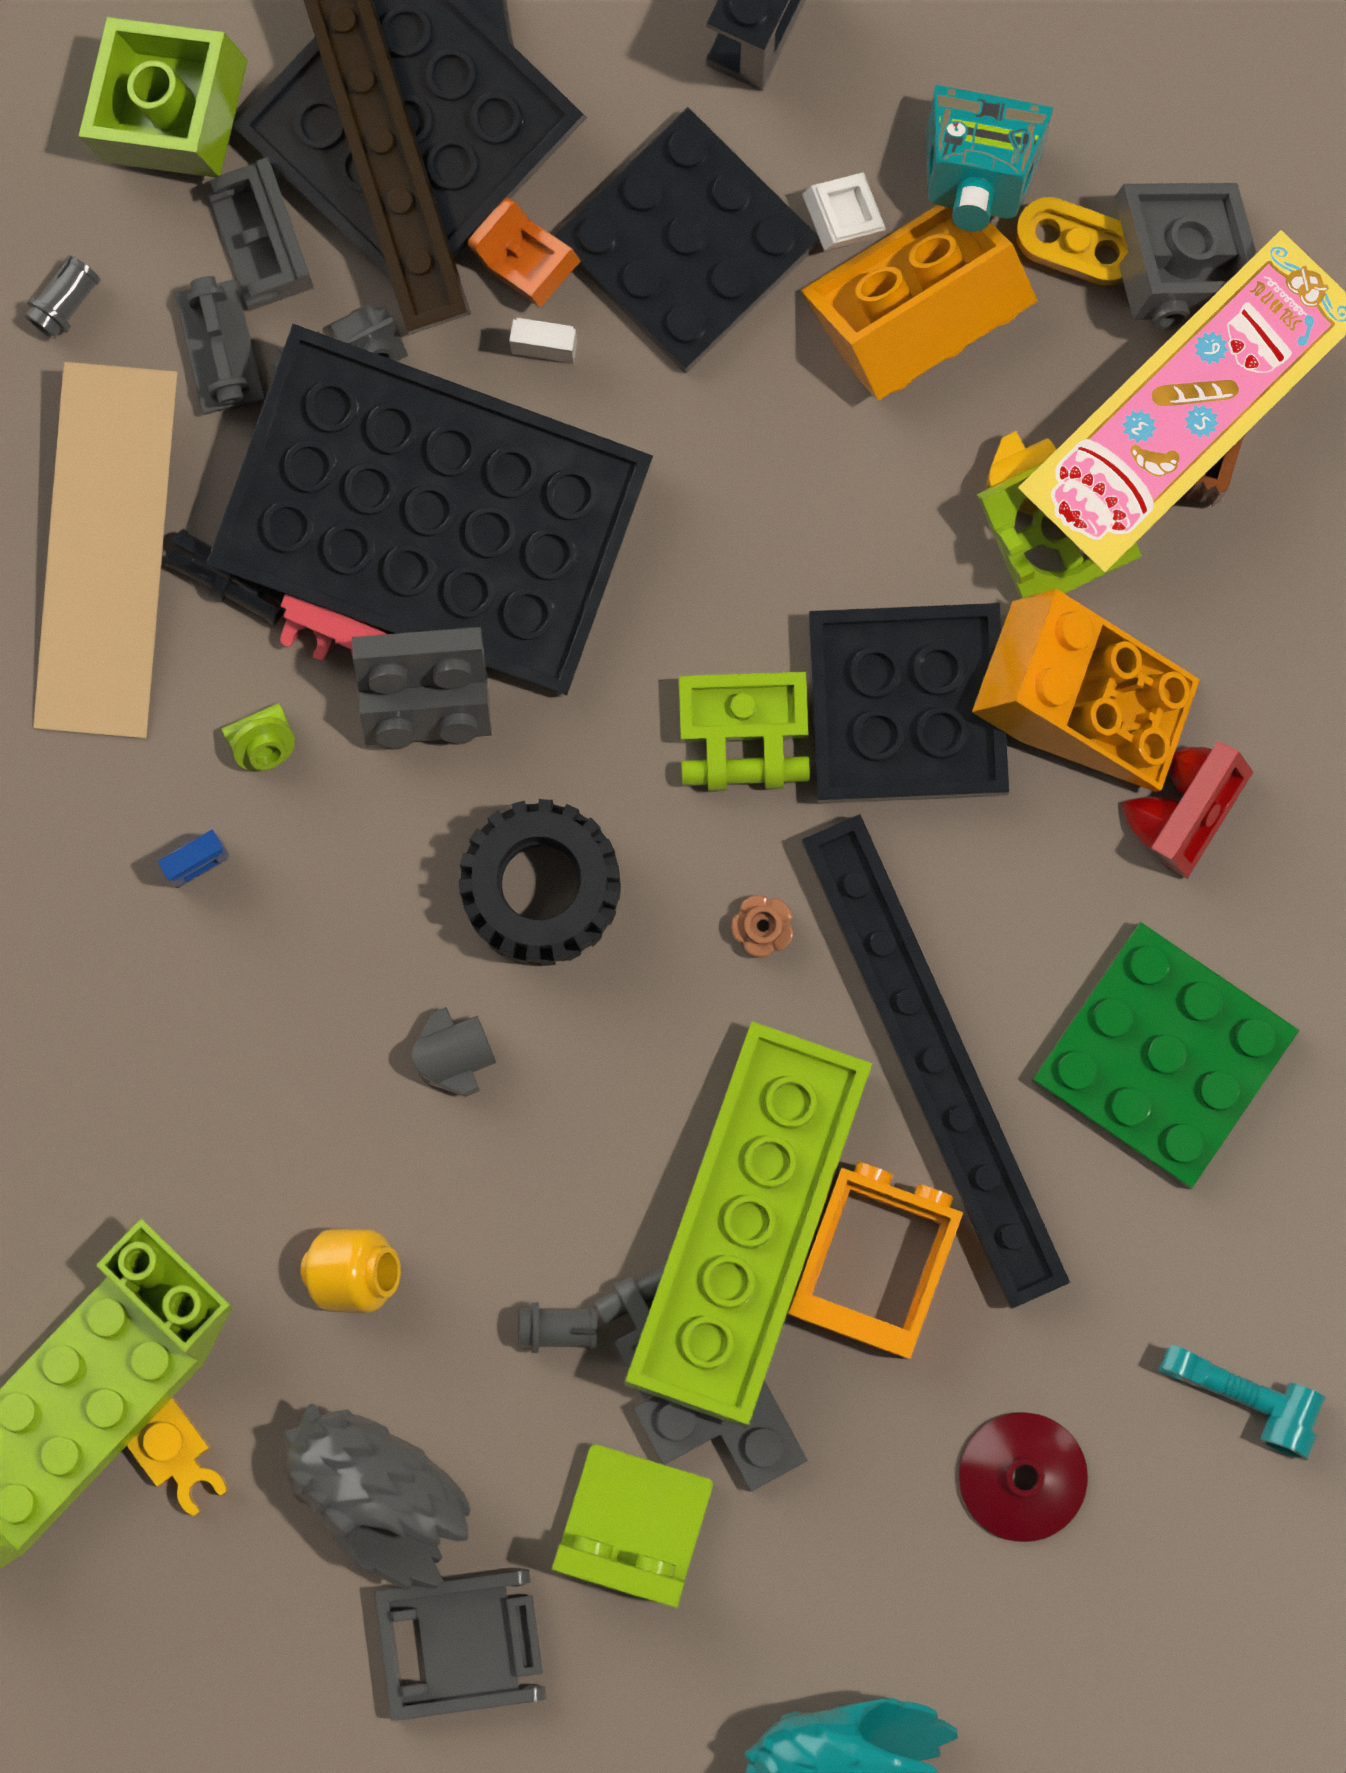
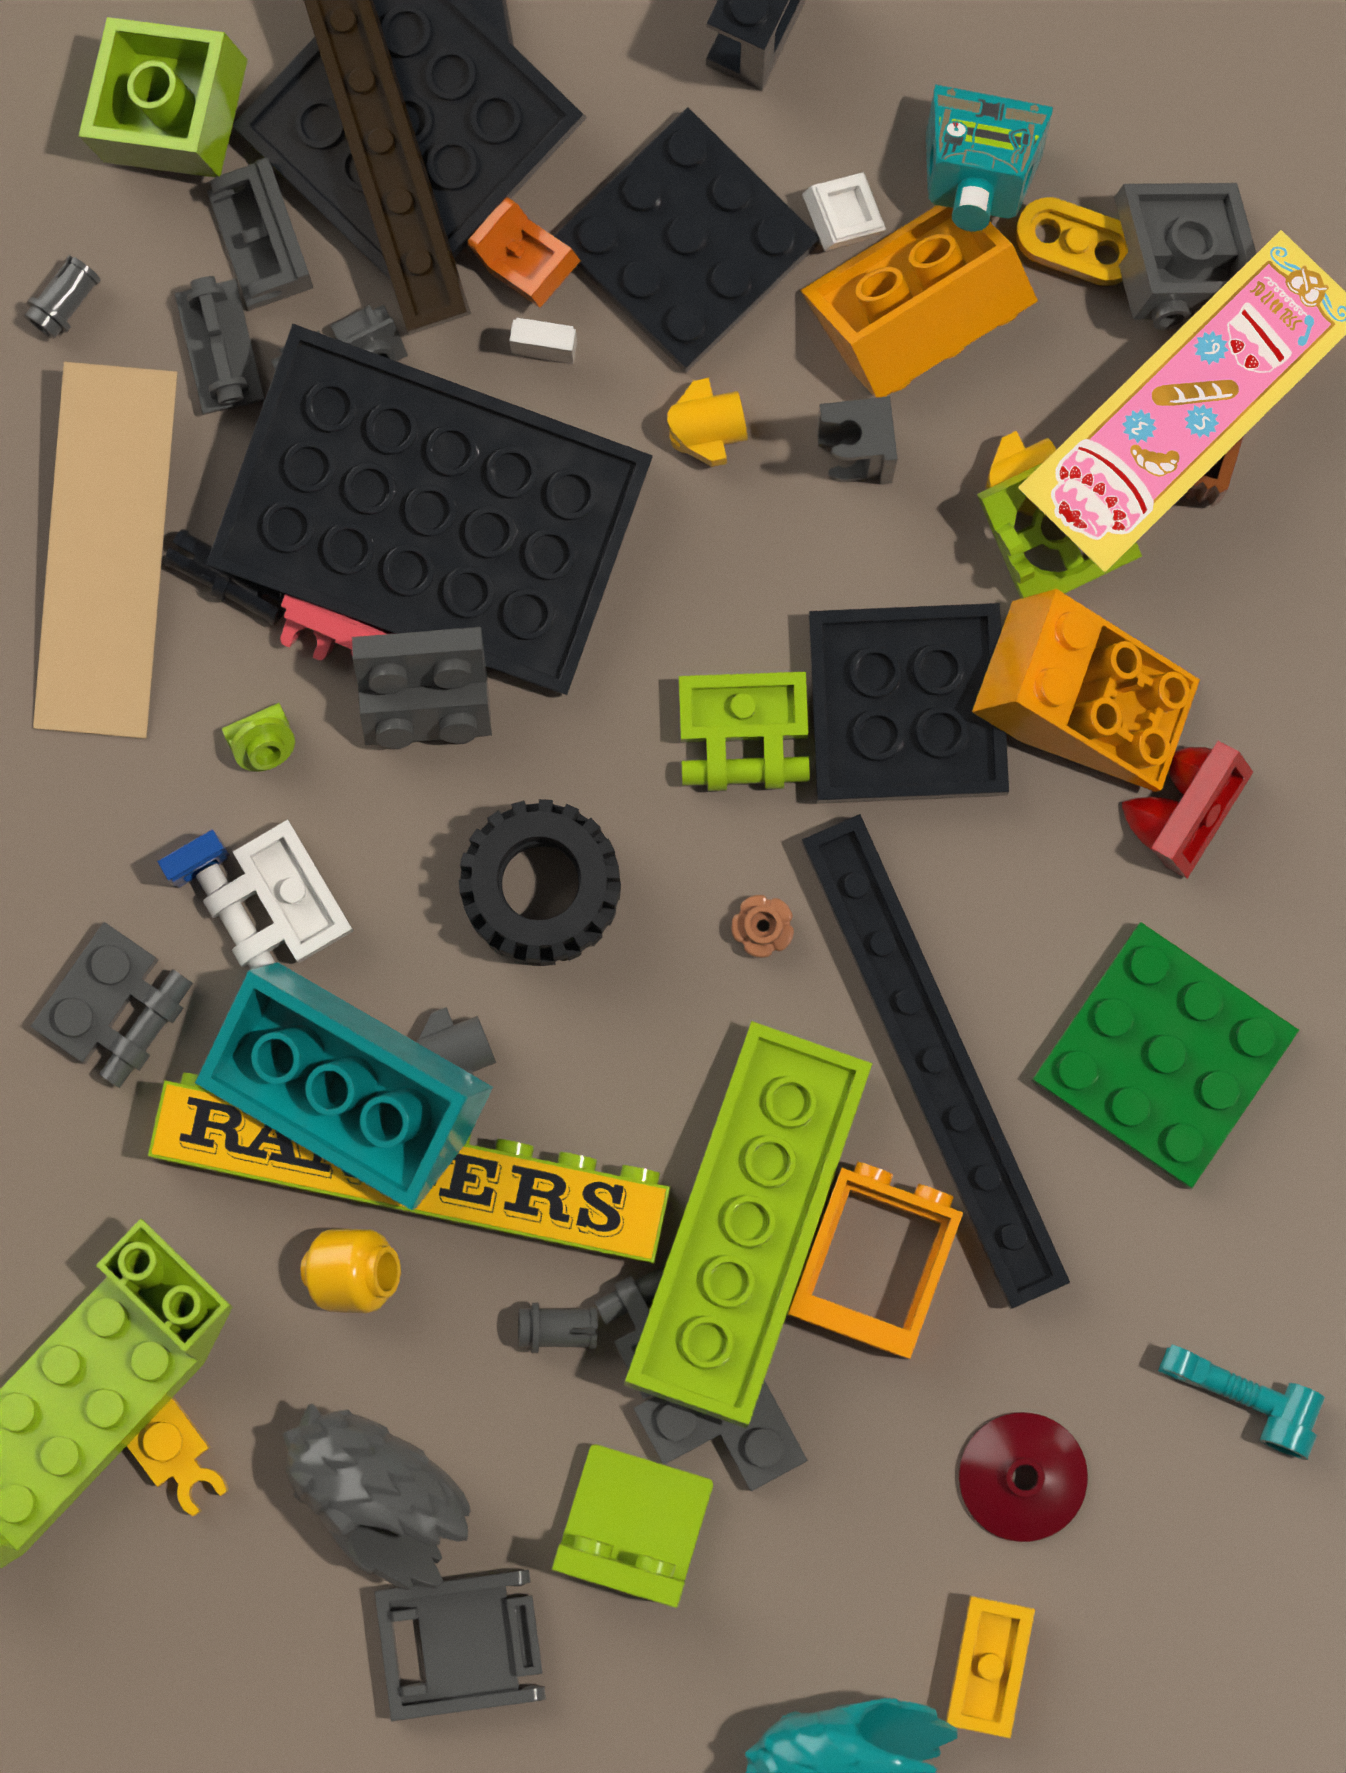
none -> dark grey plate [30,922,193,1088]
none -> brick [148,1072,670,1264]
none -> teal slope [195,962,493,1210]
none -> white plate [196,820,353,970]
none -> yellow piece [667,378,748,467]
none -> dark grey hinge [816,396,898,485]
none -> yellow plate [946,1595,1035,1738]

